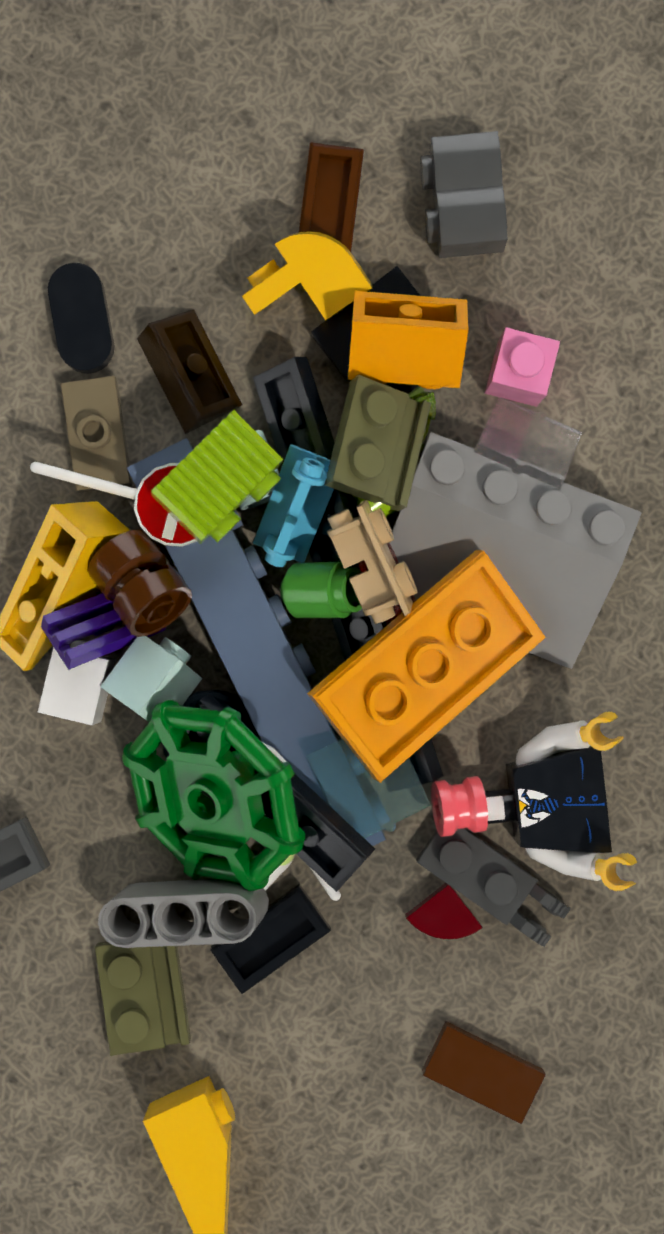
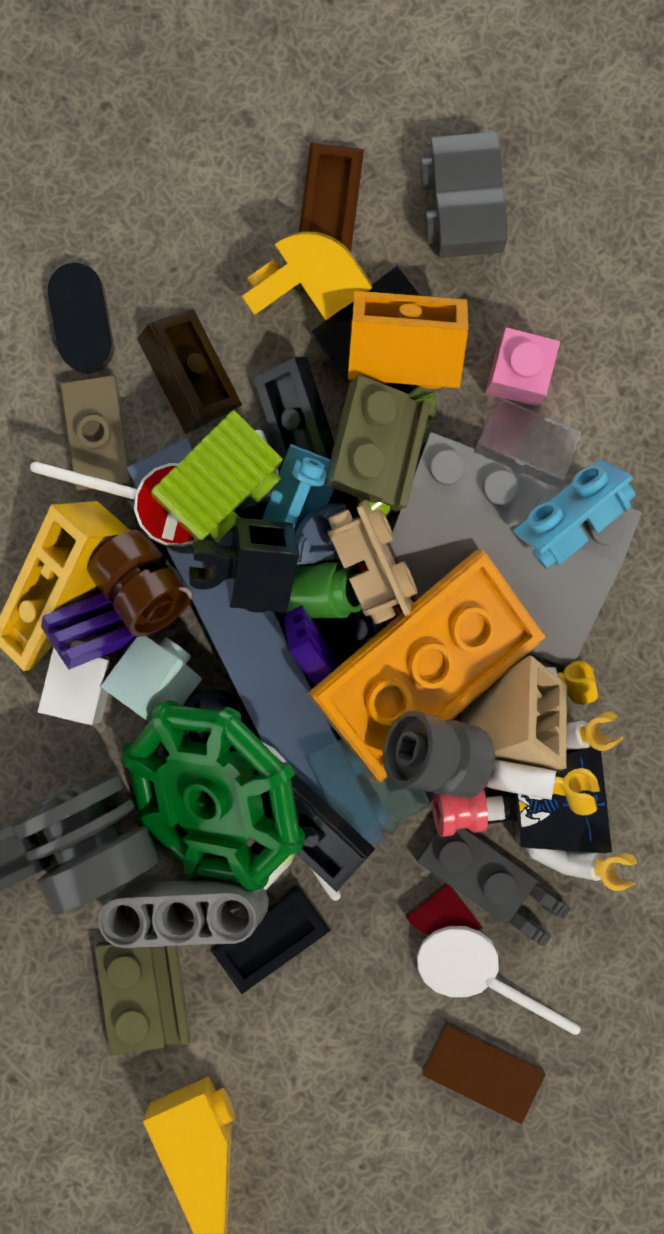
none -> dark grey wheel [11,774,161,915]
none -> black brick [189,518,299,613]
none -> dark purple tile [284,605,343,686]
none -> sand blue tile [295,503,346,565]
none -> dark grey wheel [383,711,495,799]
none -> white piece [417,926,581,1035]
none -> tan torso [461,655,600,815]
none -> medium azure hinge [513,459,636,569]

